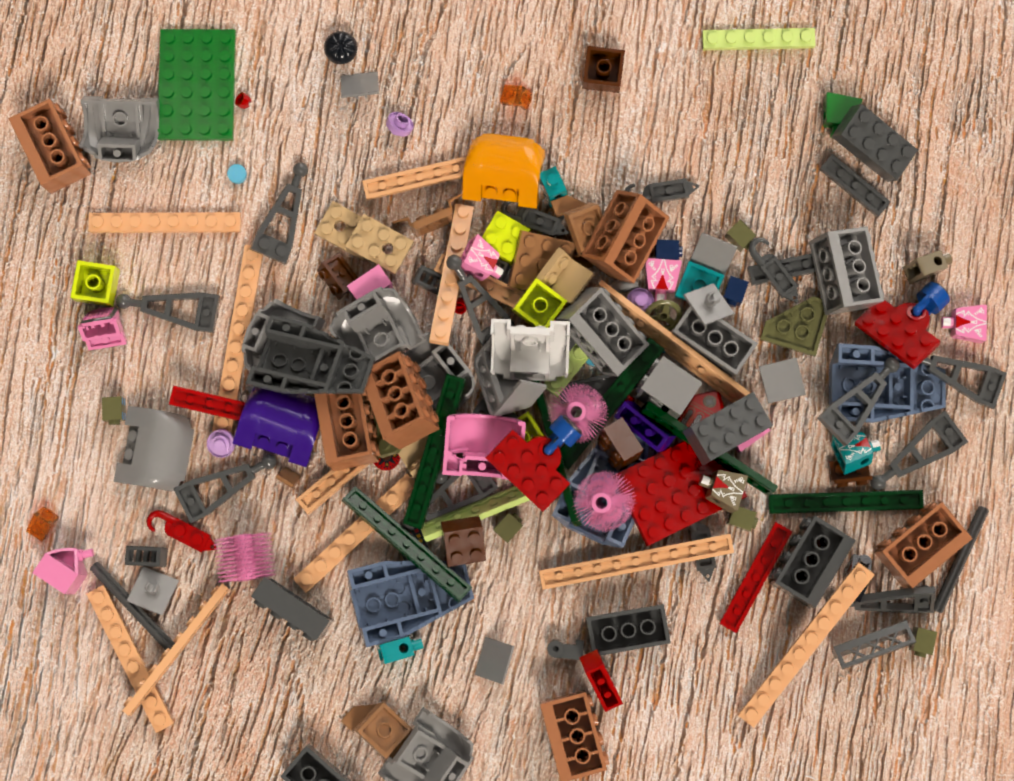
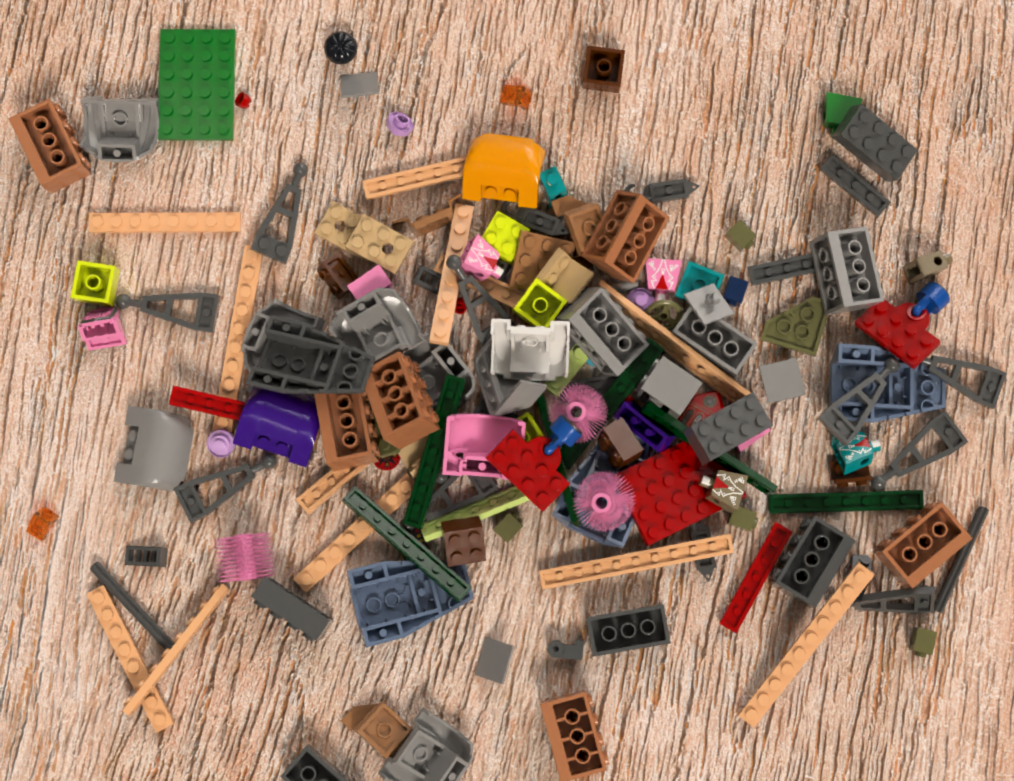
bright pink piece [32,548,94,594] -> none
olive brick [102,396,126,425] -> none
light grey piece [127,566,179,616] -> none
red plate [146,510,217,553] -> none
medium azure tile [227,164,247,184] -> none
medium nougat slope [276,467,301,488] -> none
teal torso [376,636,424,665] -> none
red brick [579,649,623,712] -> none
dark blue brick [655,240,683,260] -> none
light grey piece [690,232,738,279] -> none
yellowish green plate [702,28,816,51] -> none
dark grey plate [749,237,799,303] -> none
dark grey fence [832,620,916,670] -> none
bright pink torso [941,305,987,343] -> none

